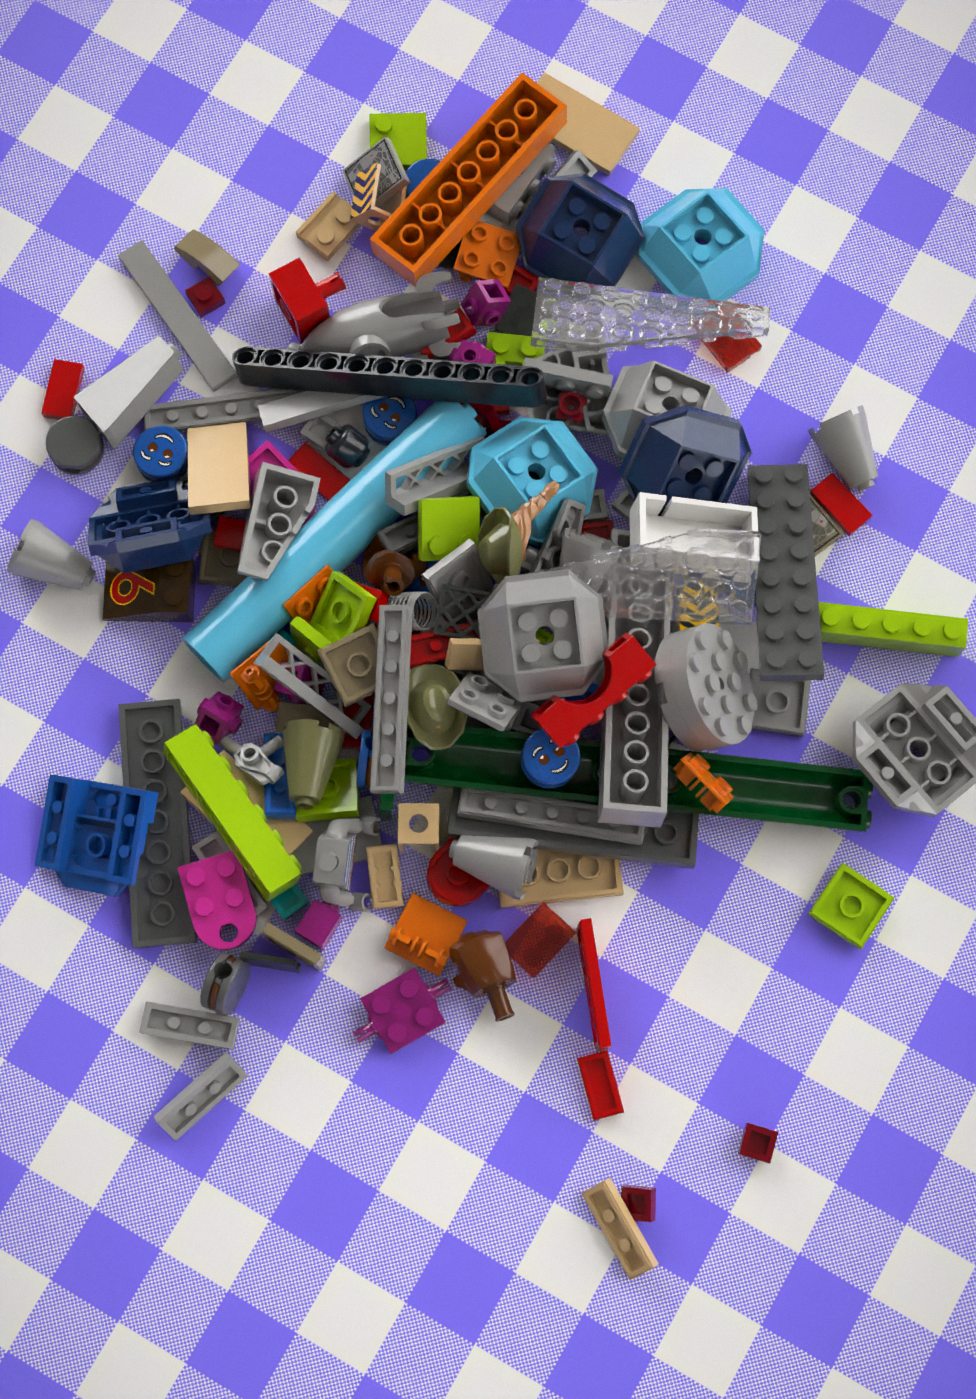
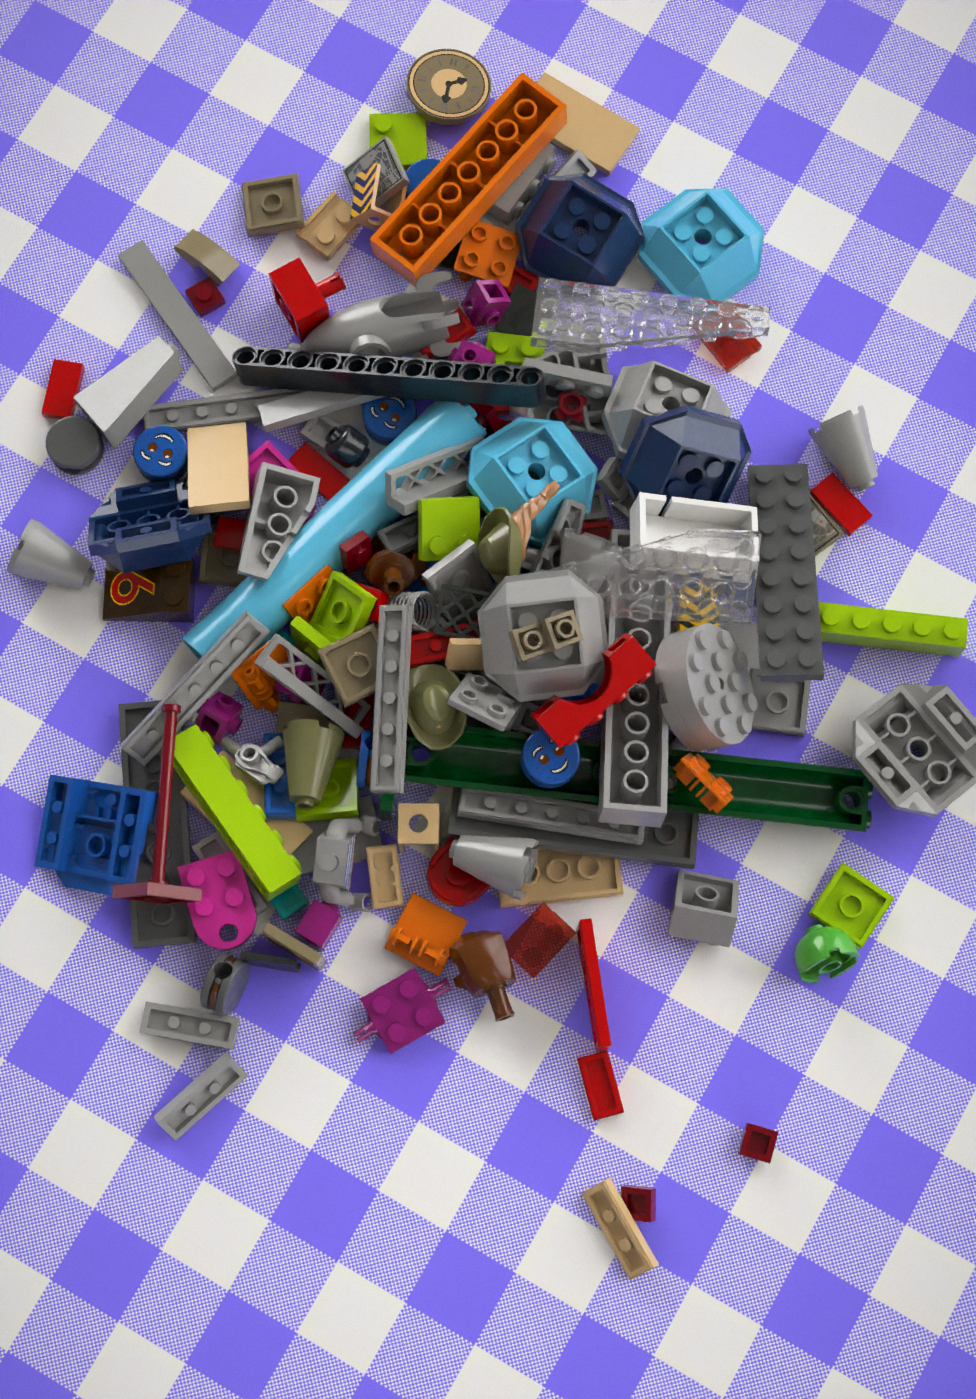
none -> dark red tile [112,704,202,905]
none -> light grey tile [120,610,270,767]
none -> dark tan tile [242,173,305,237]
none -> dark red plate [339,530,373,573]
none -> tile [406,49,491,126]
none -> dark tan slope [508,609,584,663]
none -> light grey plate [596,457,627,500]
none -> light grey slope [668,869,739,947]
none -> bright green cylinder [794,924,860,983]

